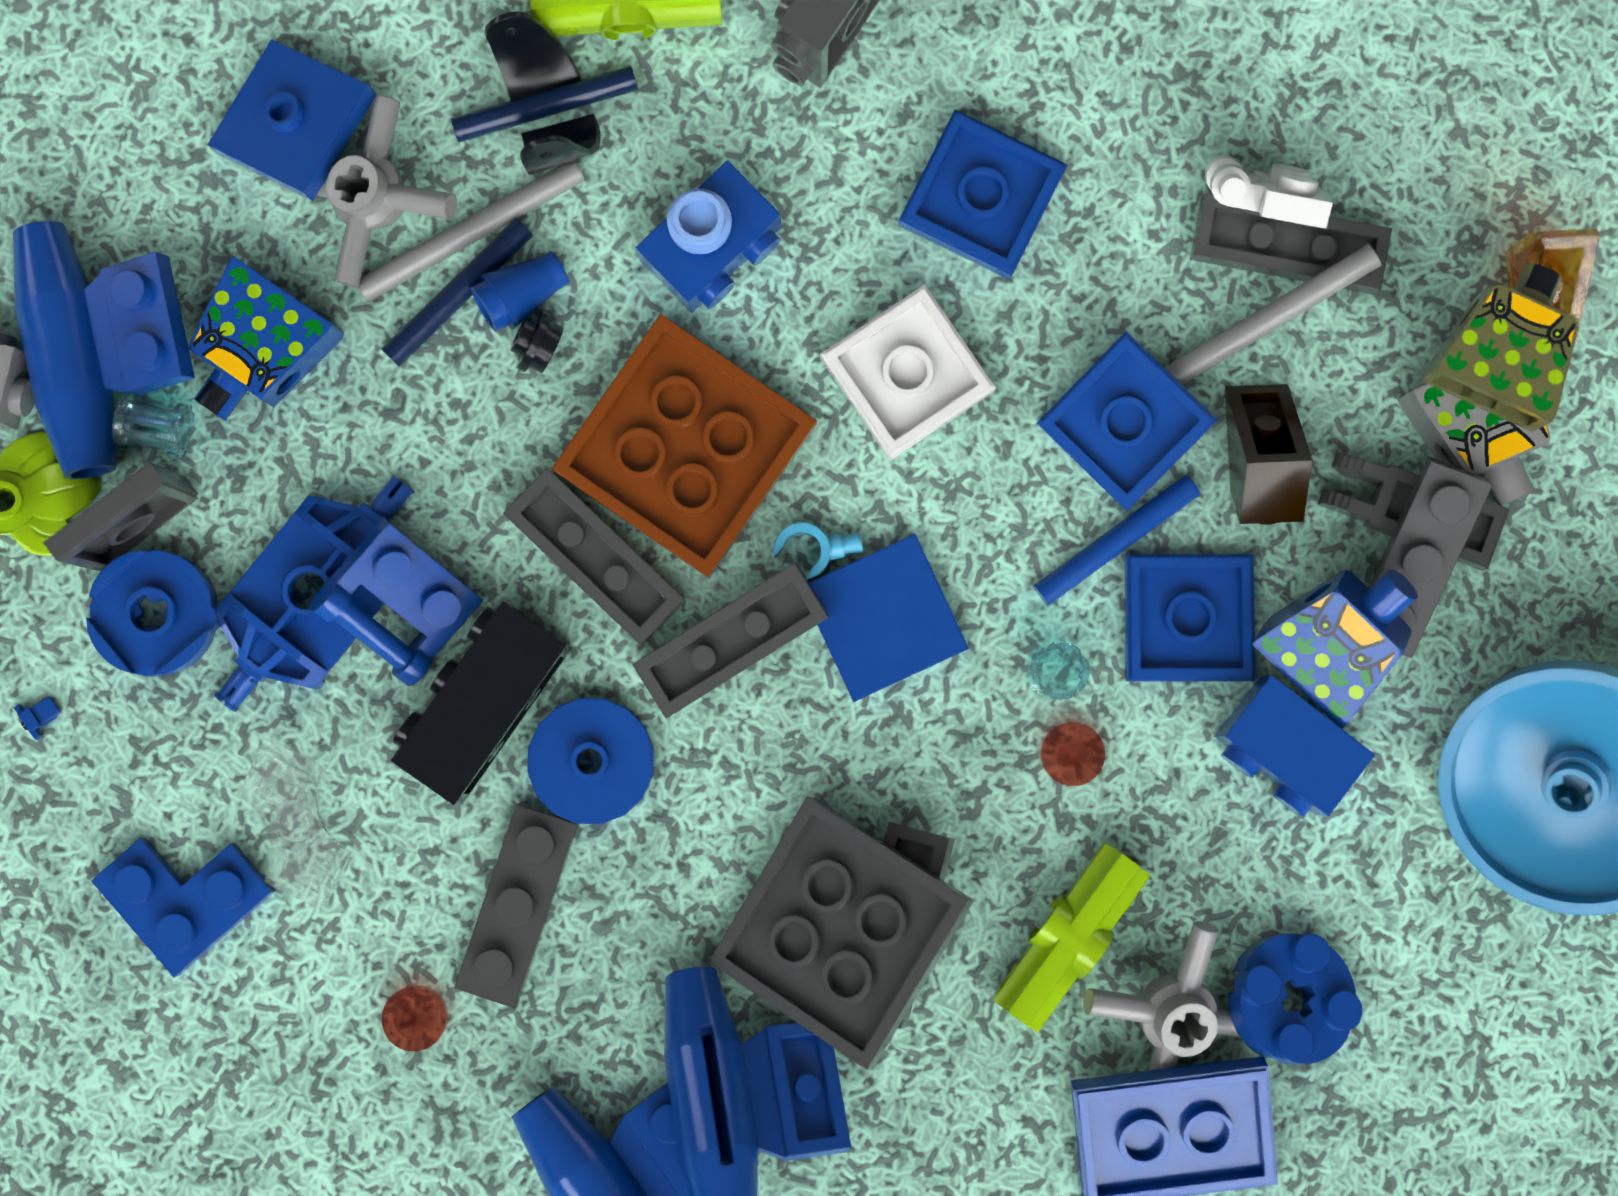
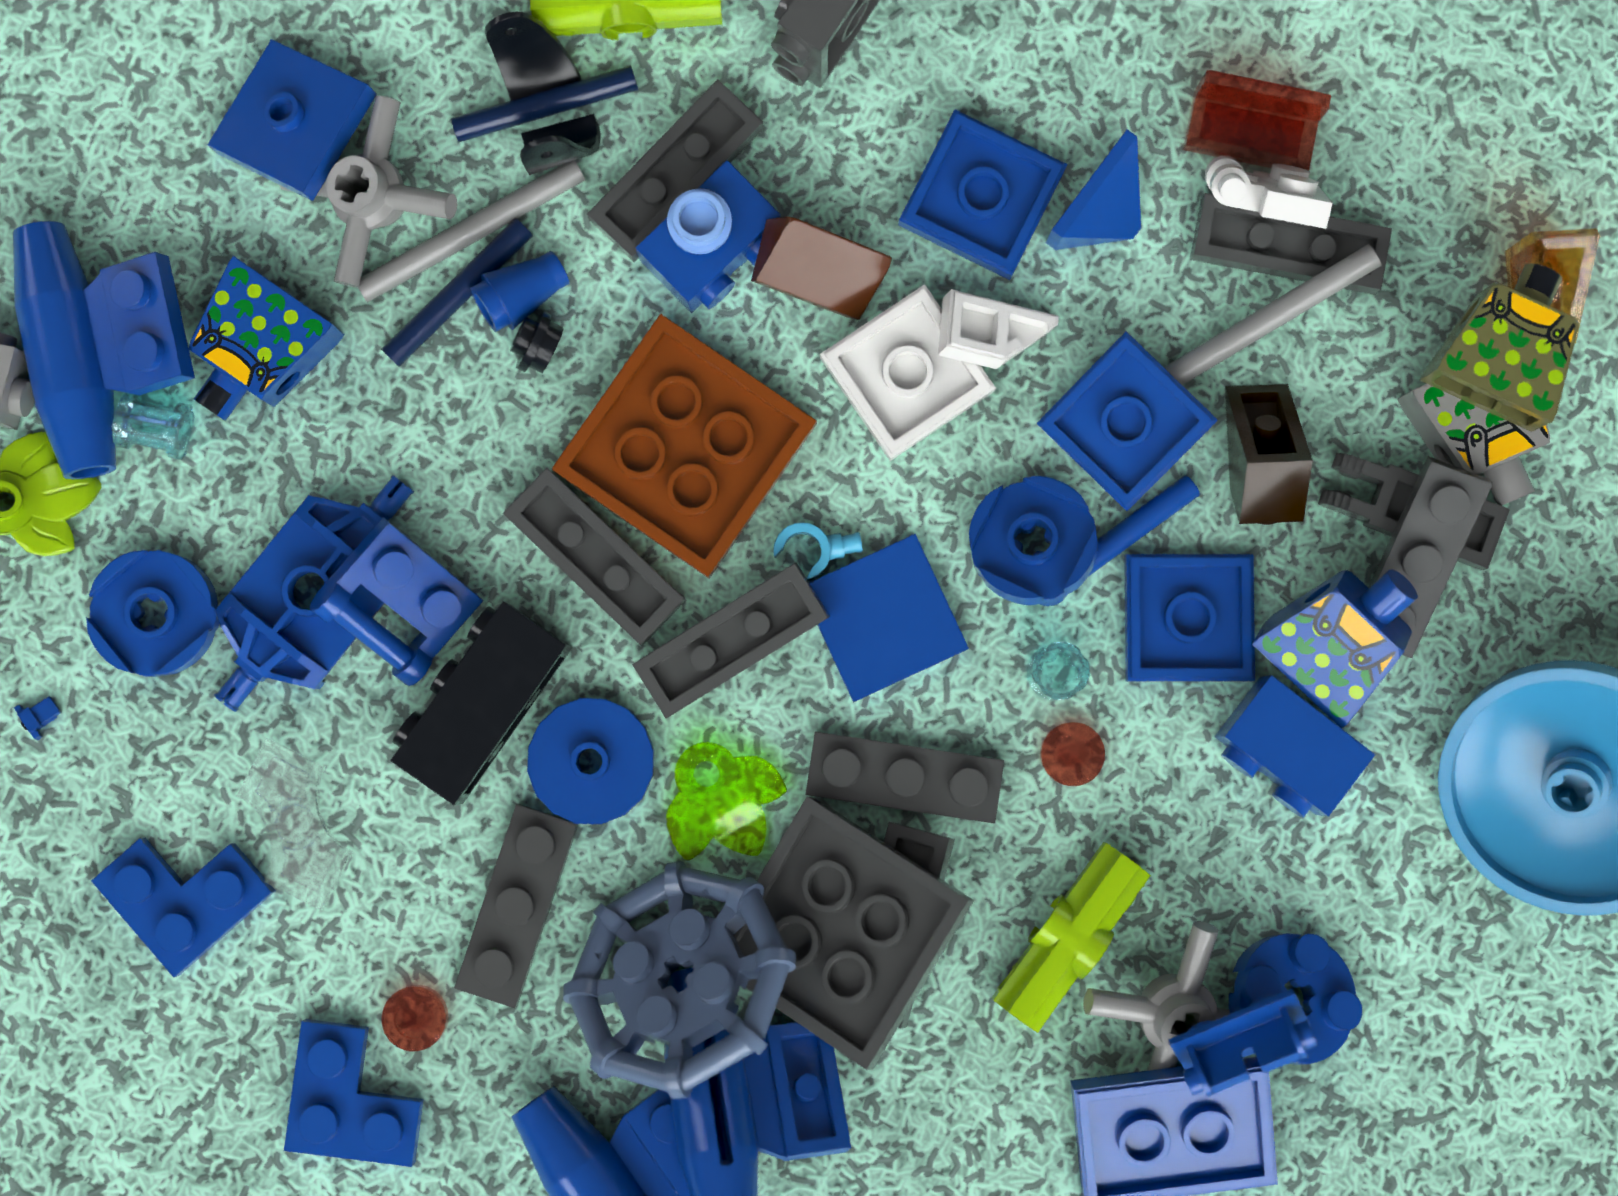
dark grey tile [43,462,199,571] -> none
none -> blue plate [284,1019,424,1167]
none -> sand blue plate [563,861,796,1099]
none -> dark grey plate [587,79,764,262]
none -> clear neon green plate [666,742,787,861]
none -> slope [751,217,892,320]
none -> dark grey plate [805,732,1004,824]
none -> white tile [938,289,1059,369]
none -> blue plate [969,476,1098,606]
none -> blue slope [1046,129,1141,250]
none -> blue hinge [1168,989,1318,1097]
none -> clear red panel [1183,70,1332,171]

